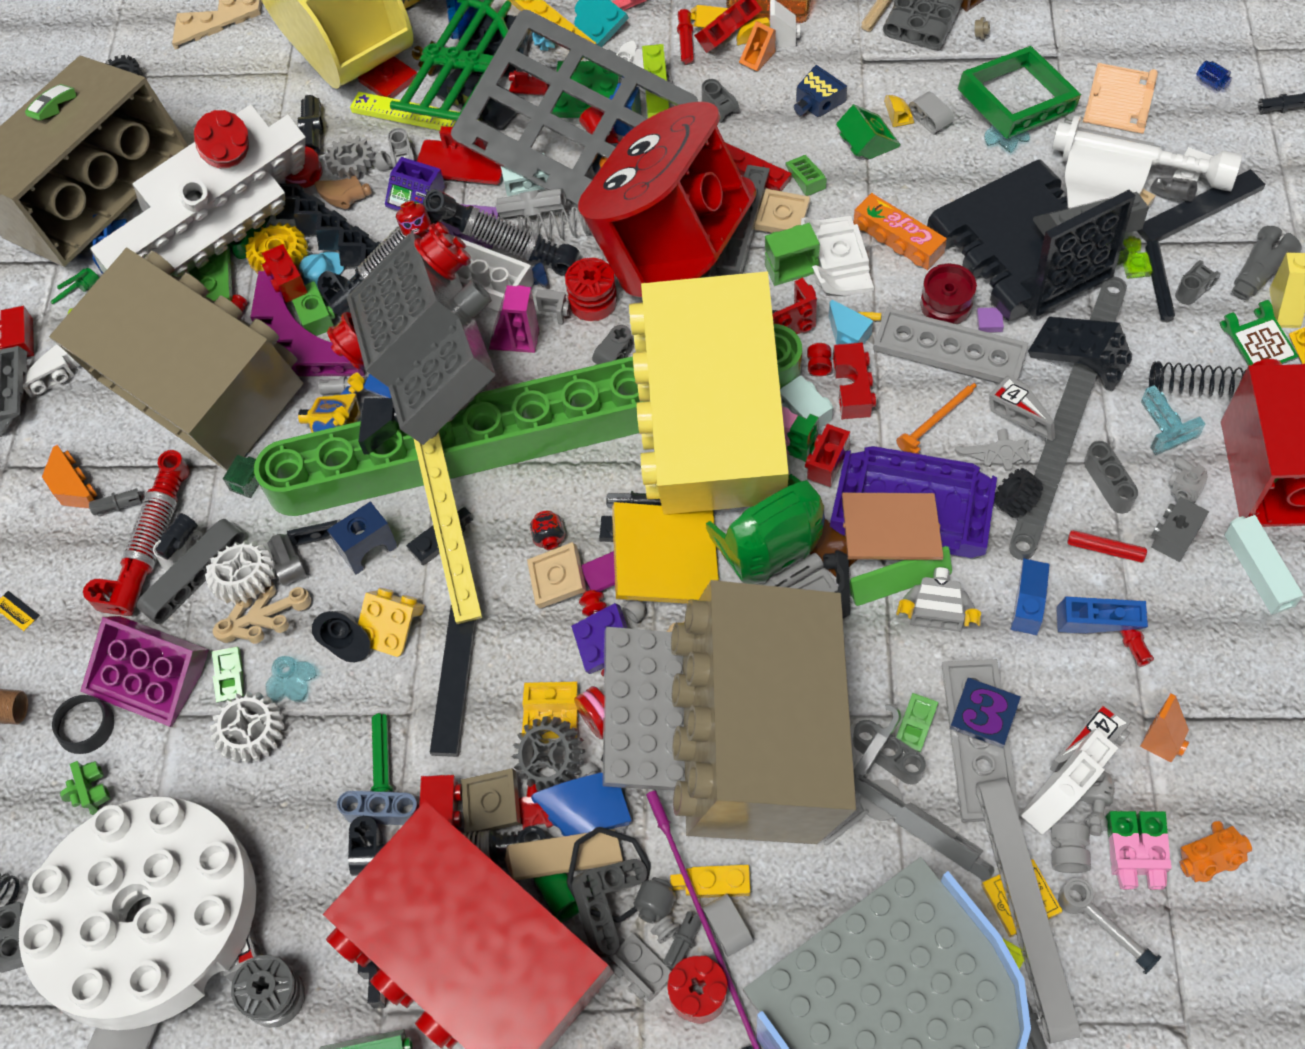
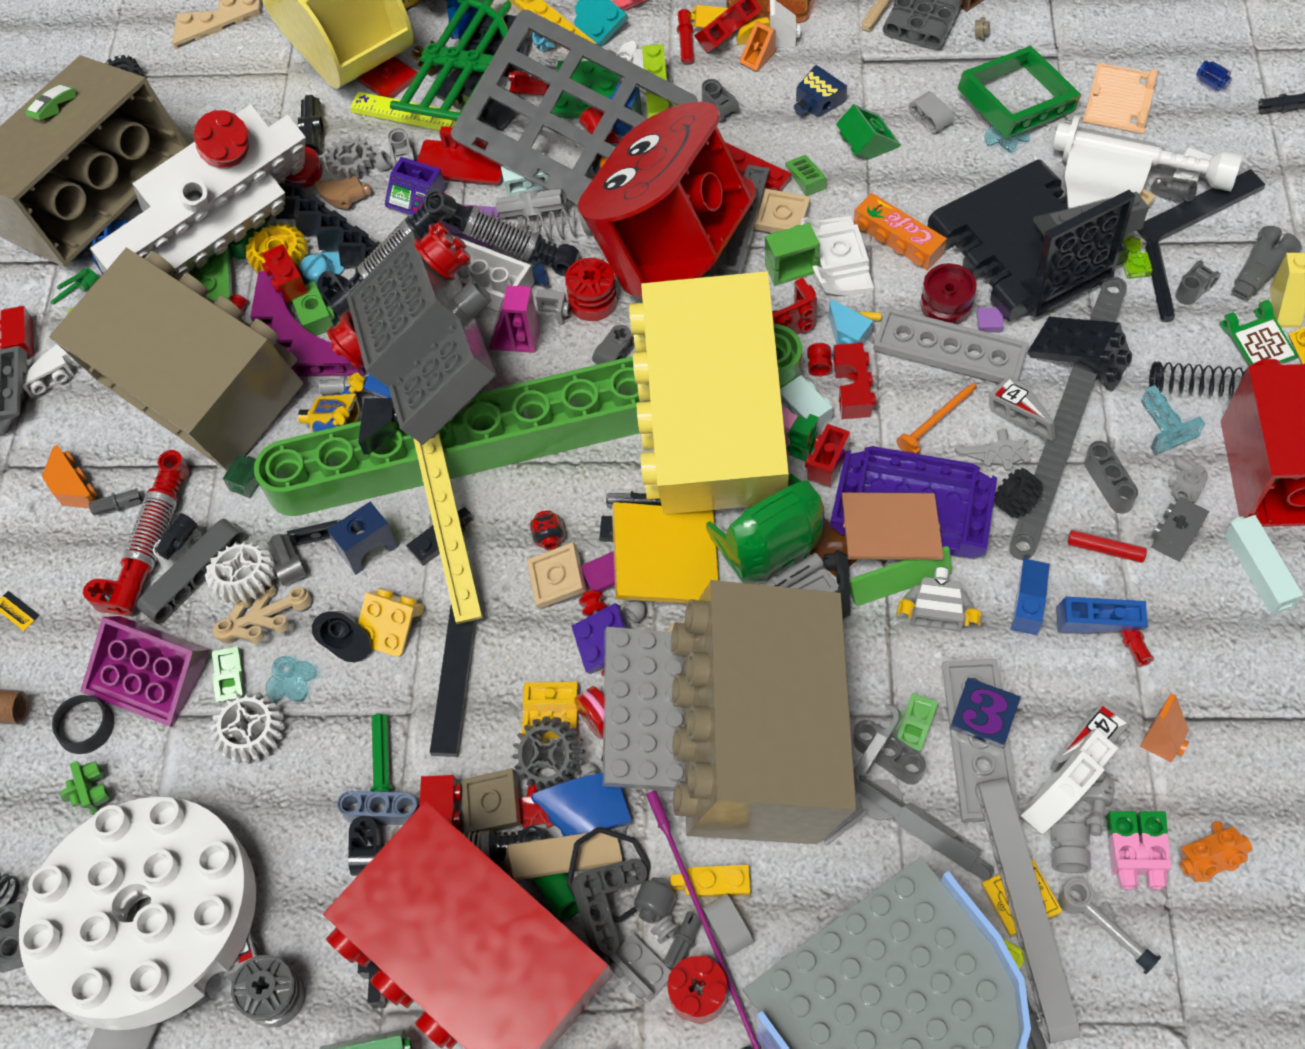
red head [396,201,431,237] -> none
yellow brick [884,95,914,127] -> none

